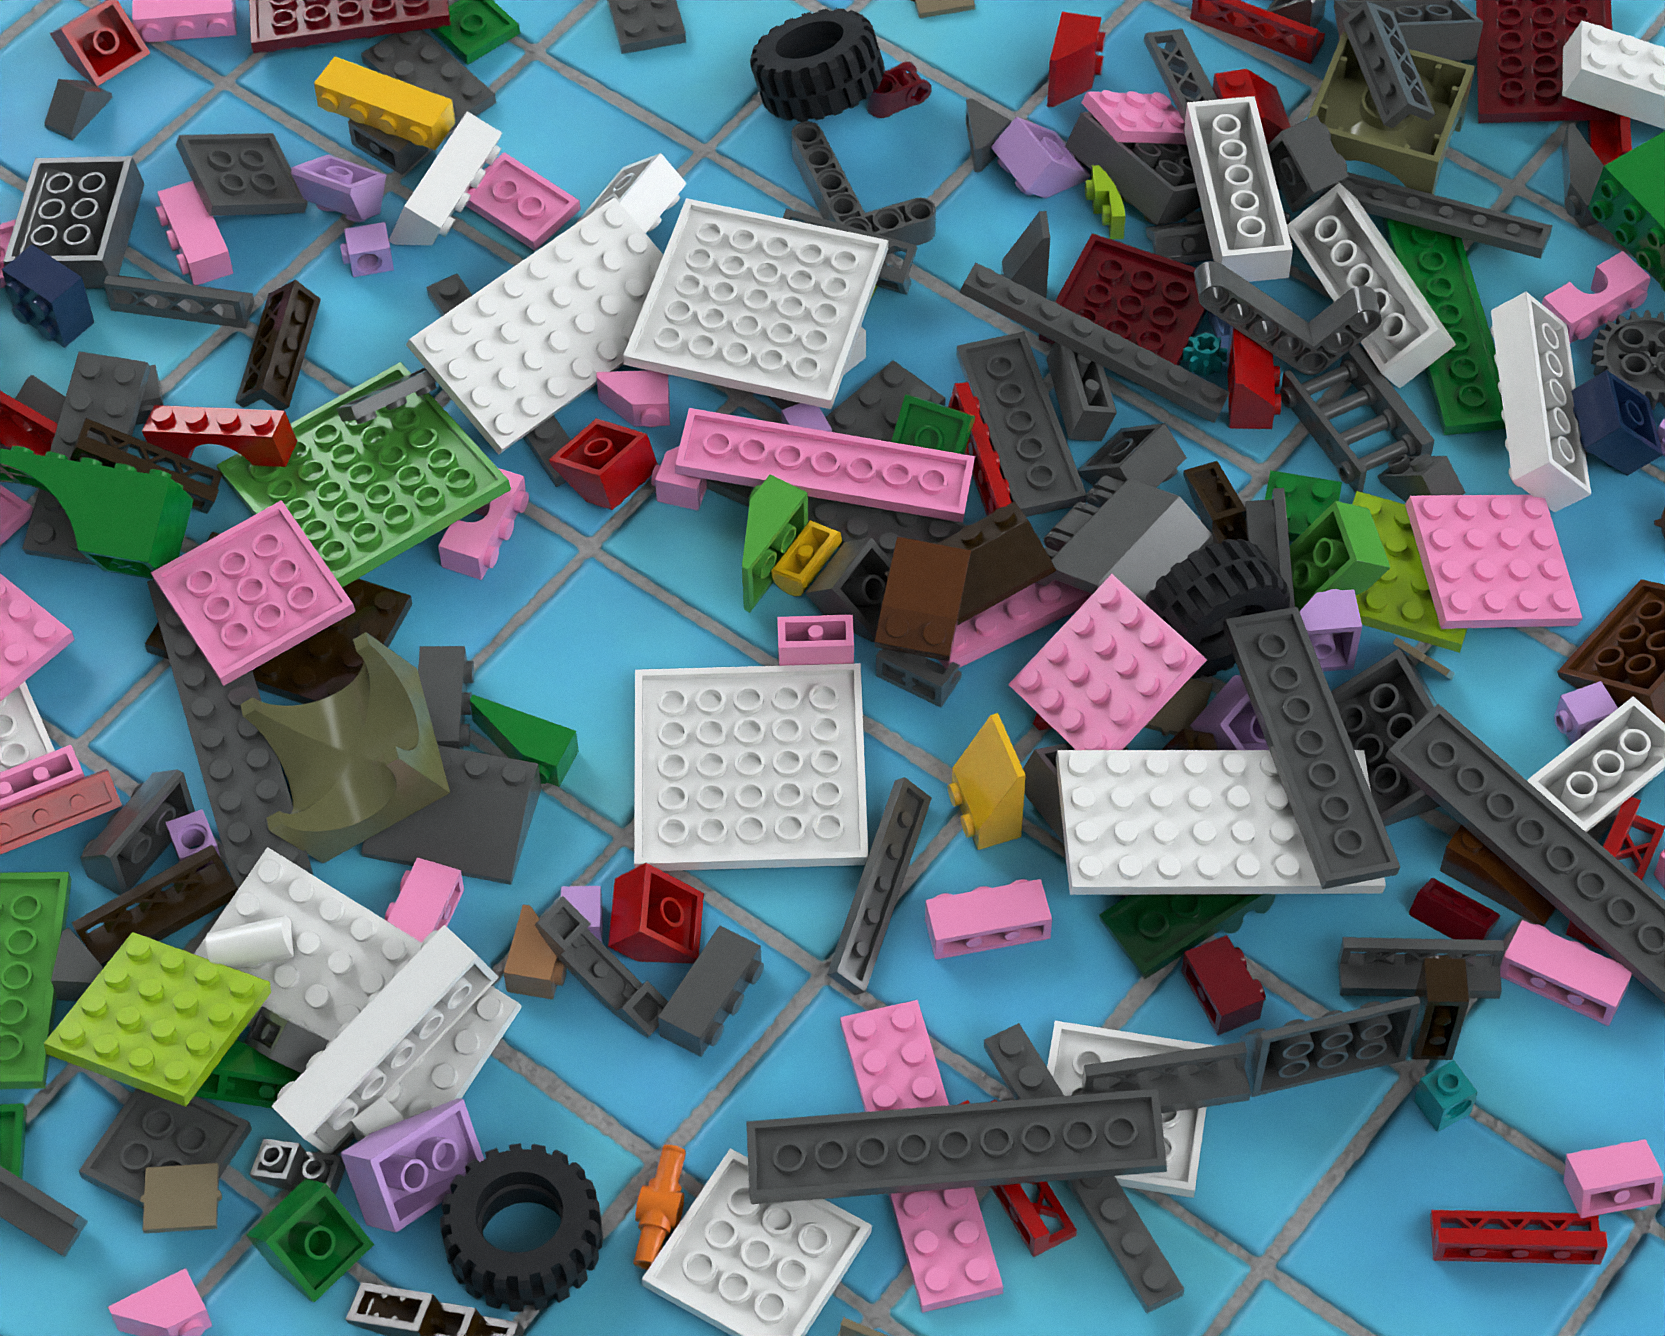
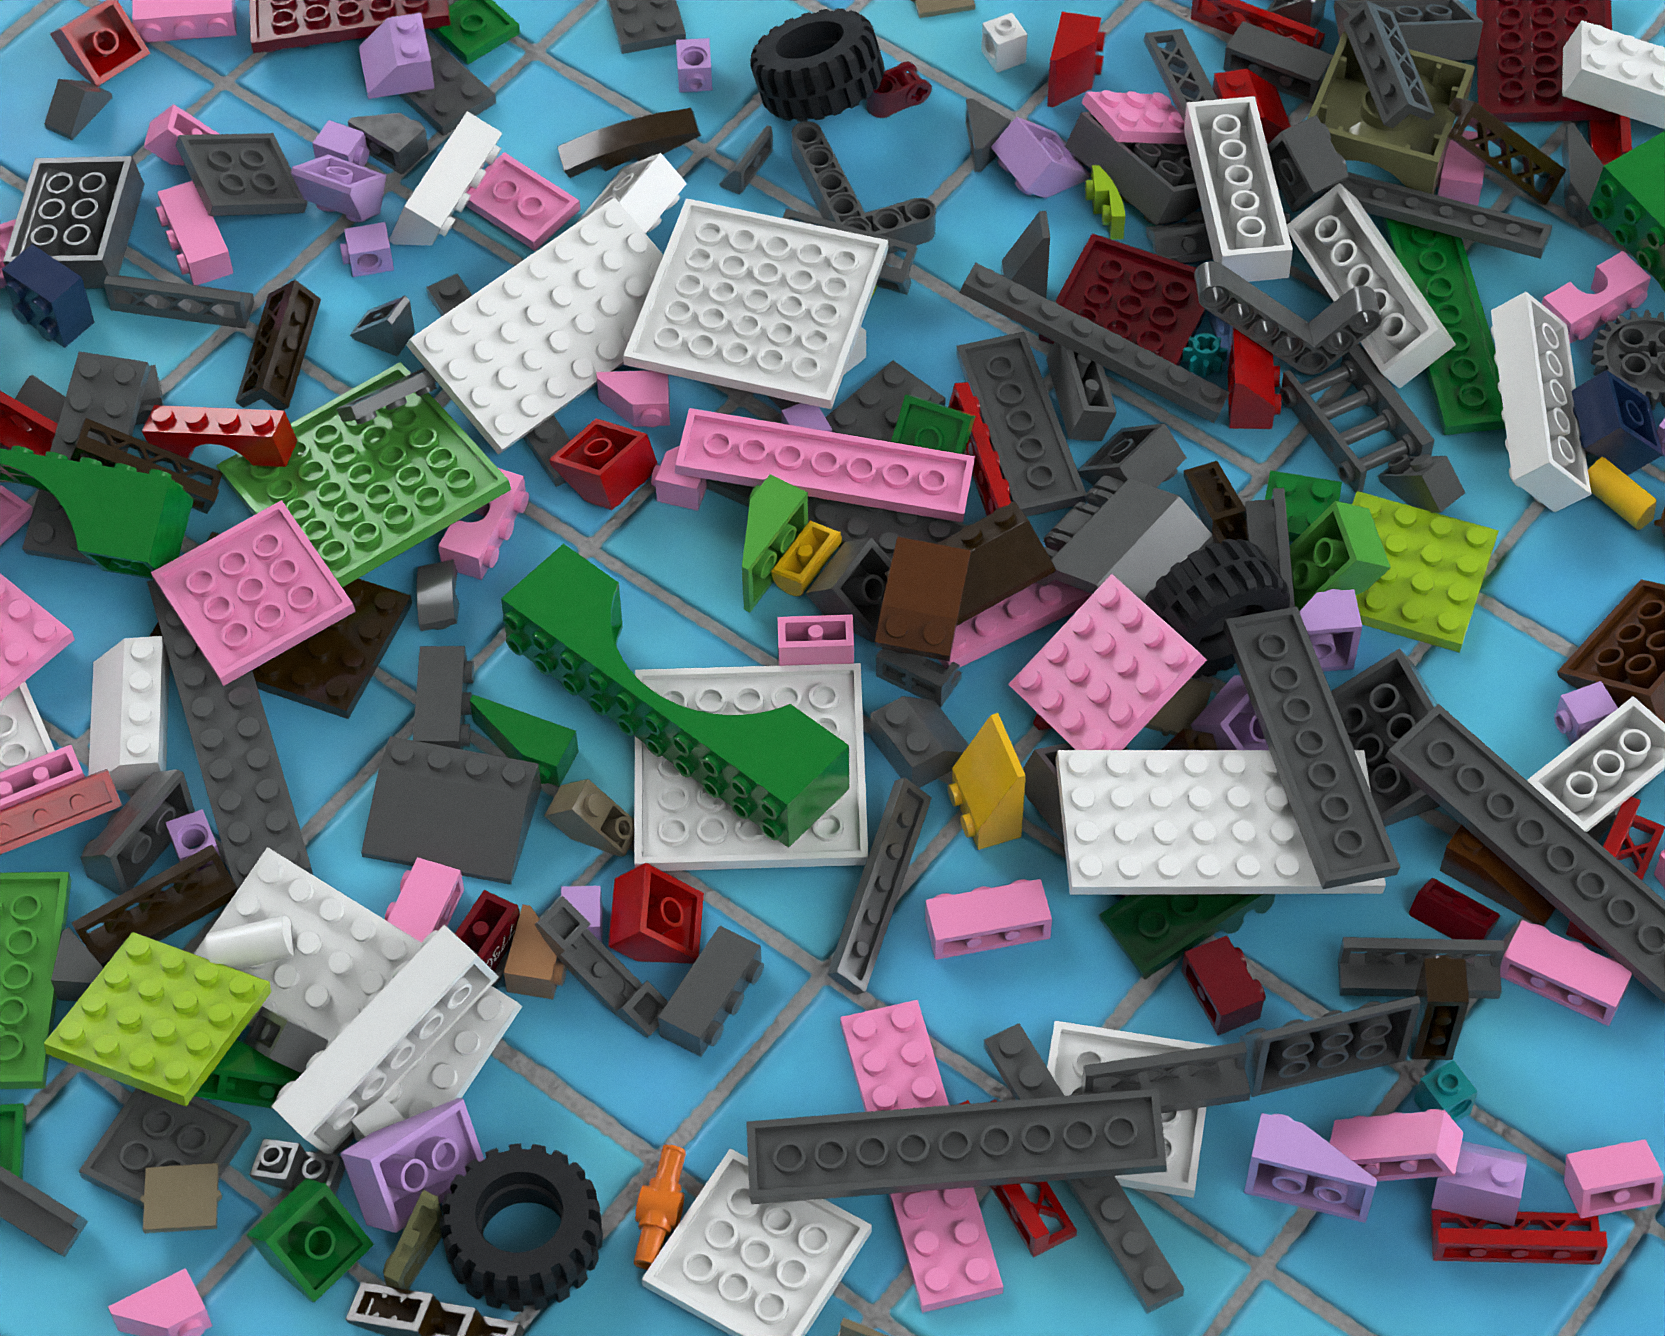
olive piece [240,632,450,864] -> none
yellow brick [314,56,455,150] -> none
dark tan piece [1393,637,1455,680] -> none
bright pink plate [1405,495,1583,629] -> none
none -> white slope [88,636,170,790]
none -> bright pink slope [144,104,219,166]
none -> lavender brick [312,120,369,167]
none -> dark grey slope [350,296,415,357]
none -> lavender slope [359,13,435,99]
none -> olive wing [383,1190,442,1290]
none -> dark grey slope [417,559,459,631]
none -> dark red brick [455,890,520,972]
none -> green arch [501,543,849,848]
none -> dark tan slope [544,779,634,857]
none -> dark brown slope [557,108,701,178]
none -> lavender brick [676,38,712,92]
none -> dark grey slope [719,125,773,195]
none -> dark grey slope [871,696,969,788]
none -> white brick [982,13,1027,73]
none -> dark grey brick [1223,21,1333,104]
none -> lavender slope [1244,1113,1377,1223]
none -> bright pink brick [1330,1109,1463,1181]
none -> lavender slope [1431,1141,1527,1226]
none -> bright pink brick [1436,130,1488,206]
none -> dark brown fence [1448,97,1566,205]
none -> yellow brick [1588,457,1657,530]

